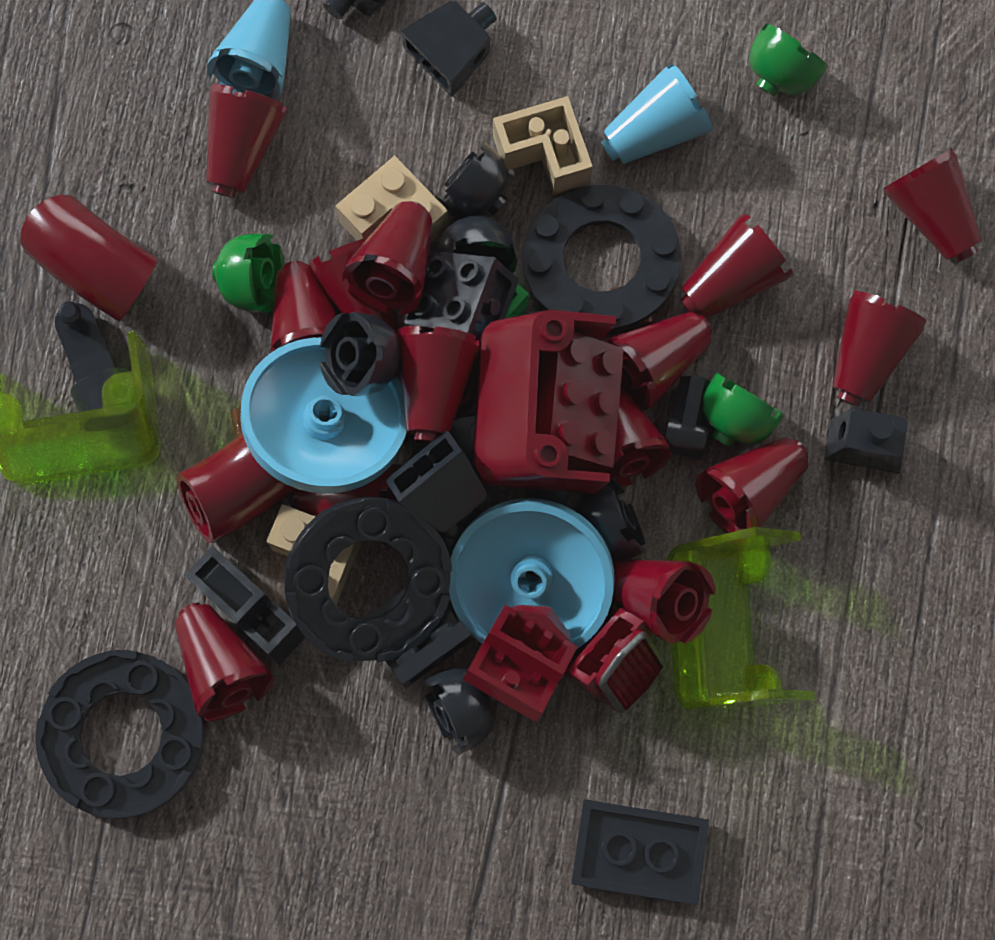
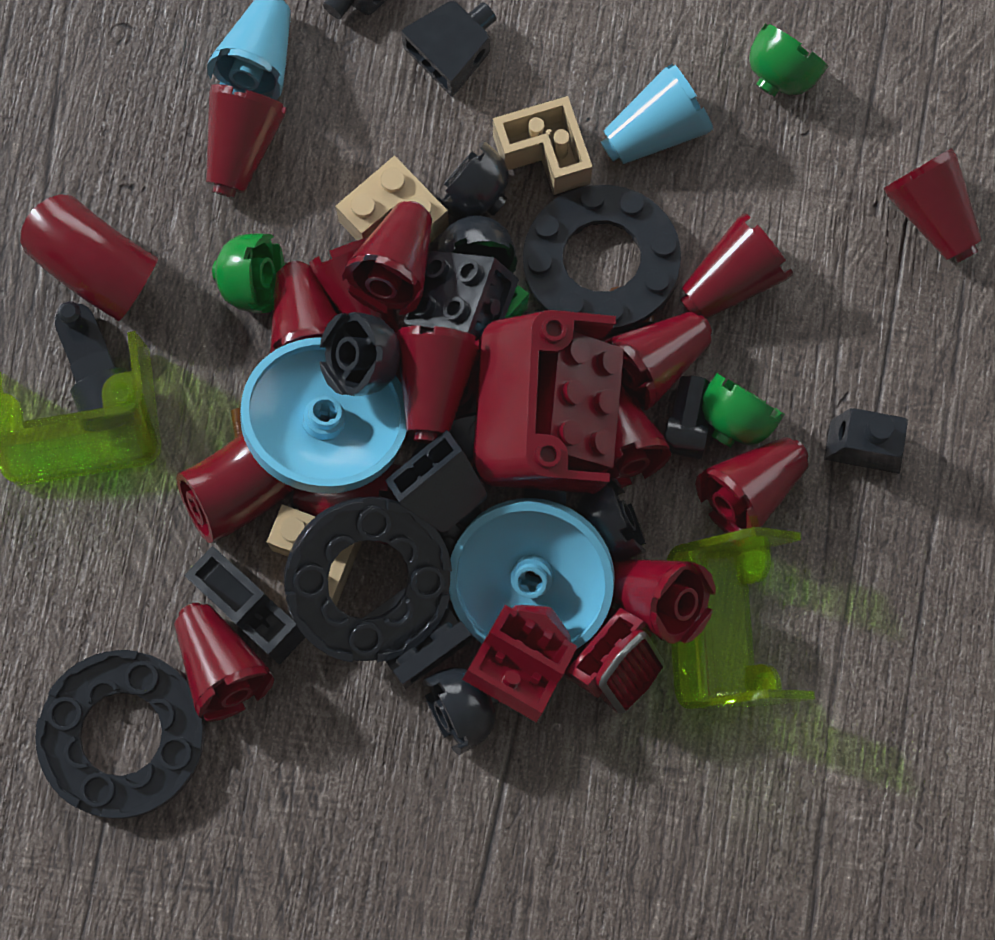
black plate [571,799,709,905] -> none
dark red cone [832,290,927,407] -> none

